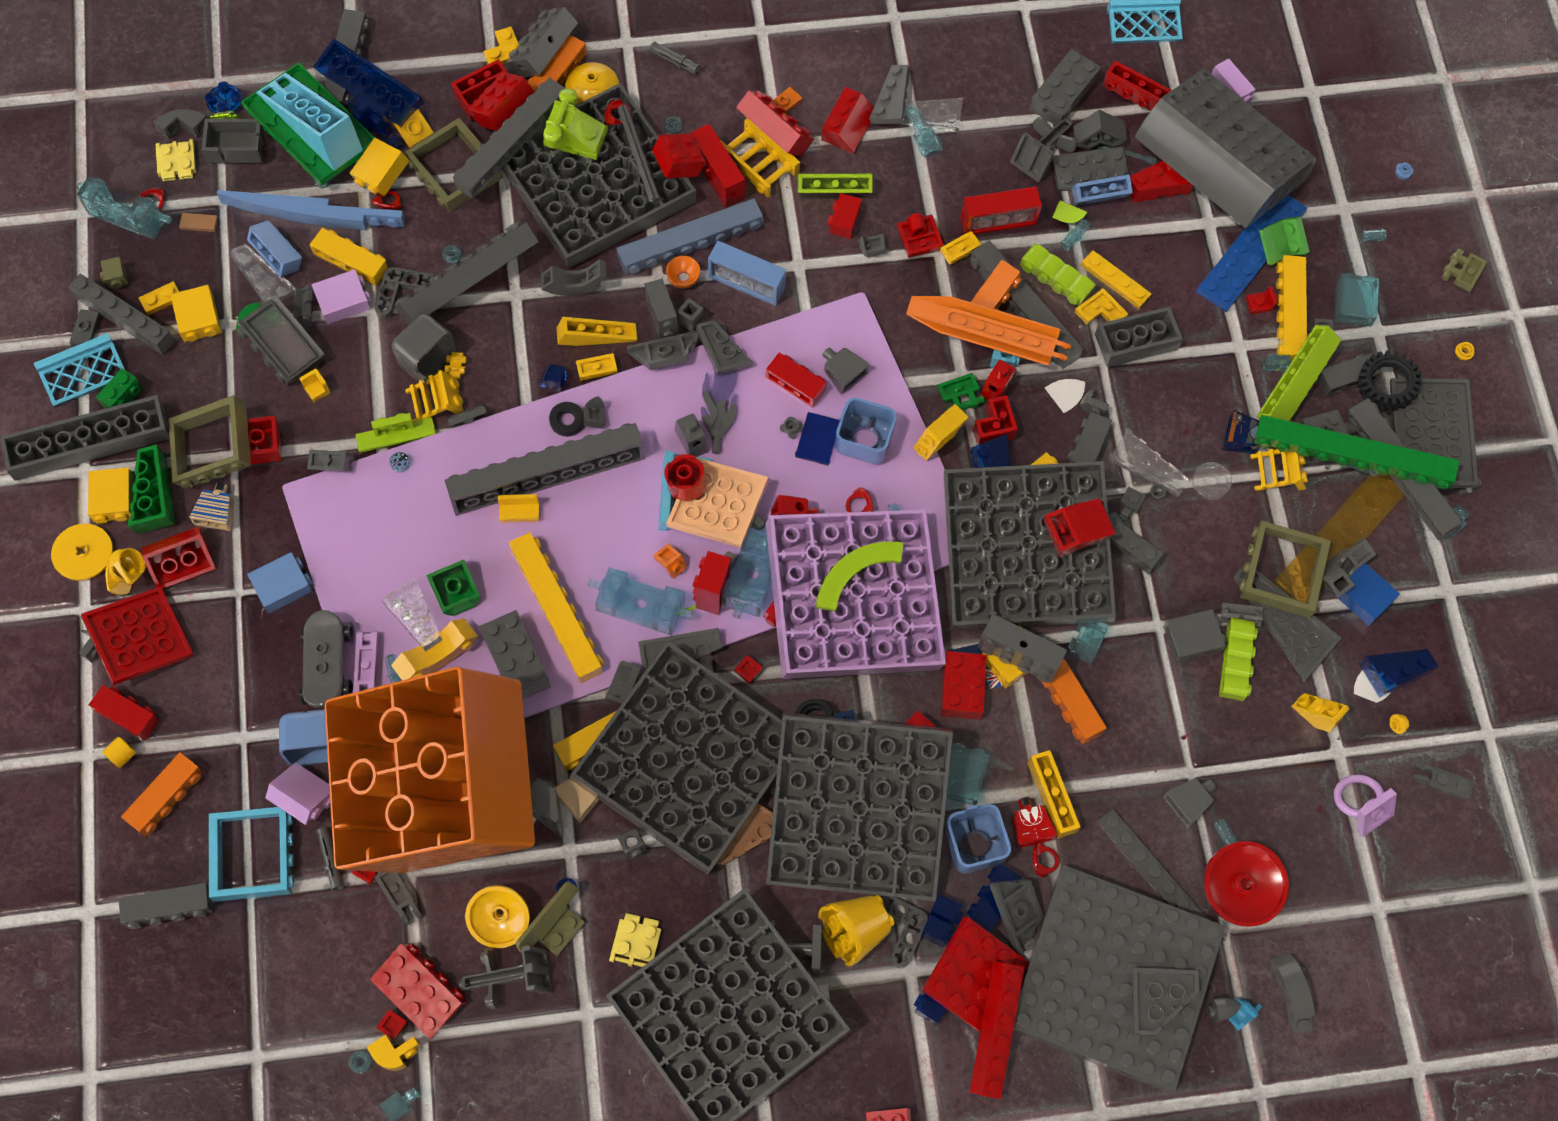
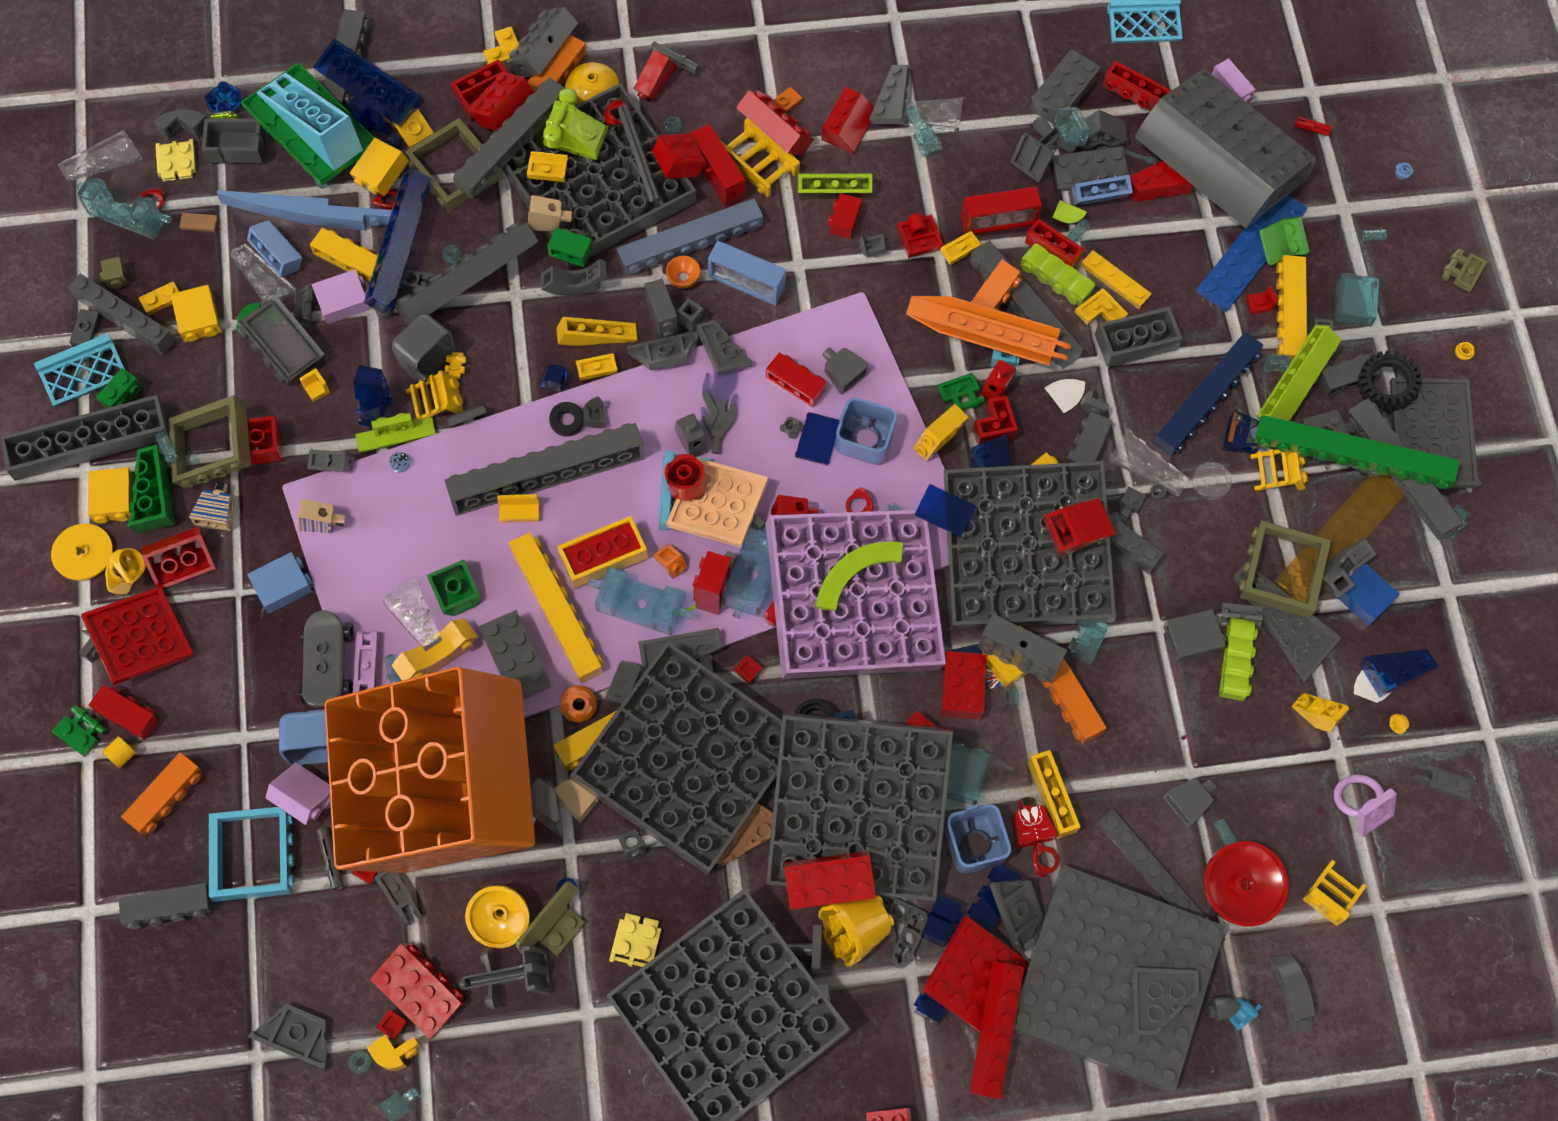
none -> green plate [51,705,107,757]
none -> clear wing [57,130,143,182]
none -> clear light blue axle [155,432,178,464]
none -> dark grey wing [248,1004,327,1071]
none -> tan torso [298,499,345,533]
none -> clear blue wedge [354,365,393,428]
none -> clear blue brick [363,168,431,313]
none -> yellow plate [527,151,568,182]
none -> tan torso [528,195,572,231]
none -> green brick [547,228,592,267]
none -> brick [557,516,648,589]
none -> orange piece [560,685,597,723]
none -> red slope [633,50,677,101]
none -> red brick [784,851,876,910]
none -> clear blue piece [914,484,976,538]
none -> clear light blue tile [1005,686,1019,707]
none -> red brick [1025,218,1084,268]
none -> clear light blue panel [1054,107,1090,145]
none -> dark blue brick [1152,332,1264,457]
none -> red axle [1295,116,1332,136]
none -> yellow plate [1302,860,1367,926]

